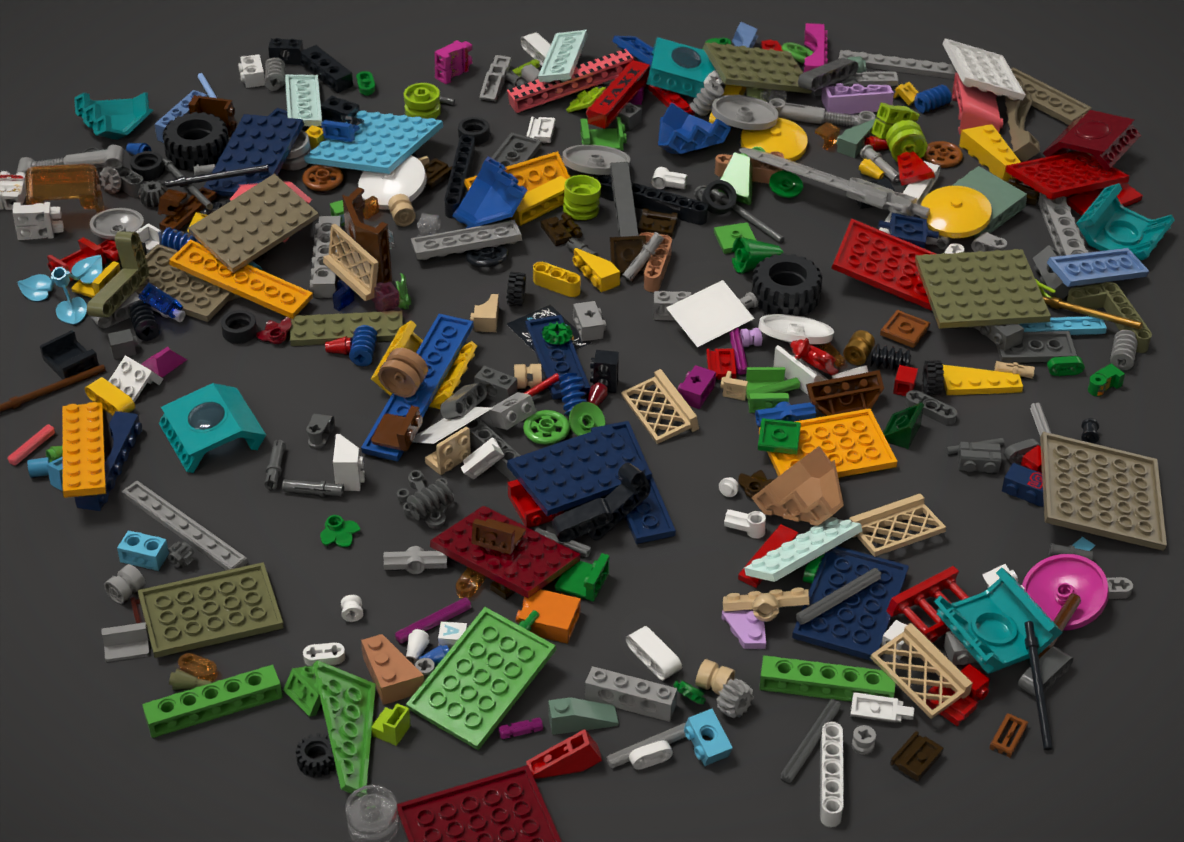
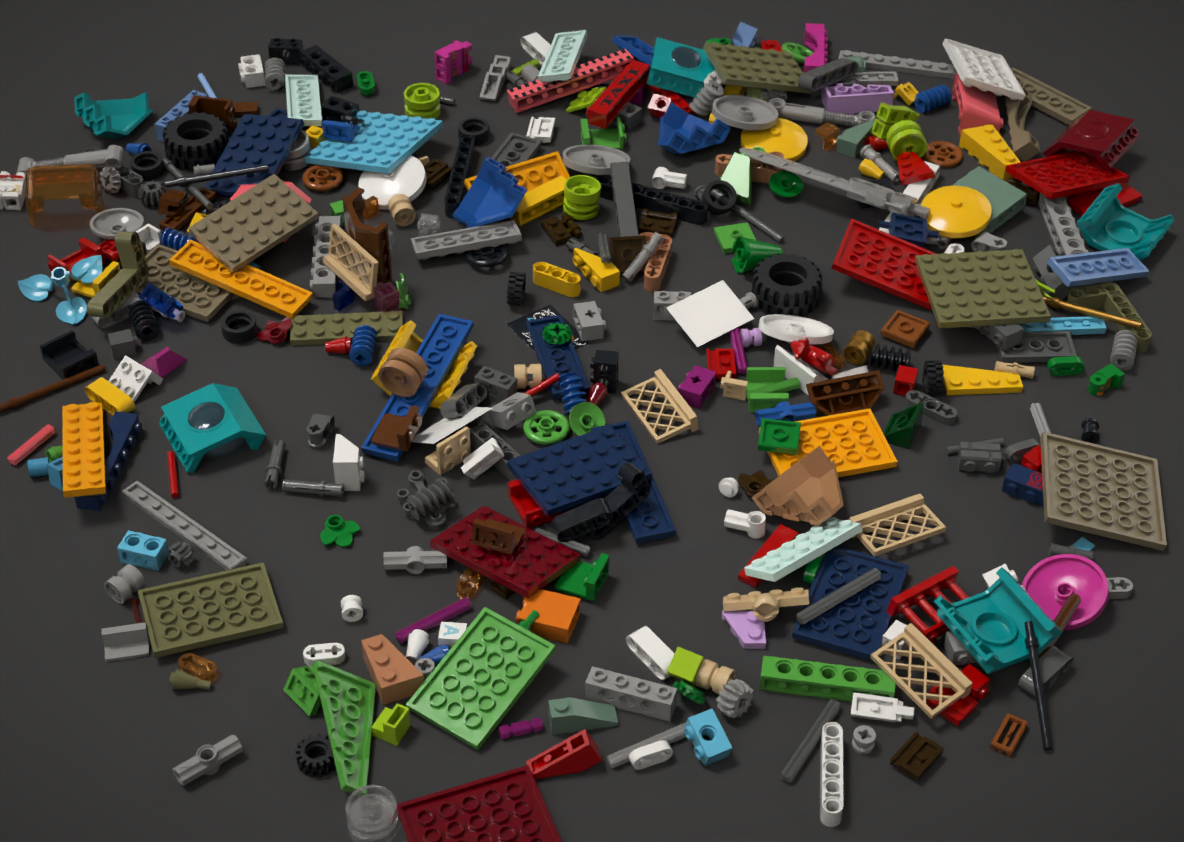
white hips [13,202,64,240] -> none
bright green brick [142,665,283,738] -> none
tan arch [470,294,499,332] -> none
none -> red bar [167,451,179,498]
none -> light grey piece [173,734,243,786]
none -> reddish brown tile [233,102,258,117]
none -> dark grey axle [598,233,612,264]
none -> brick [648,94,673,118]
none -> lime piece [667,647,704,687]

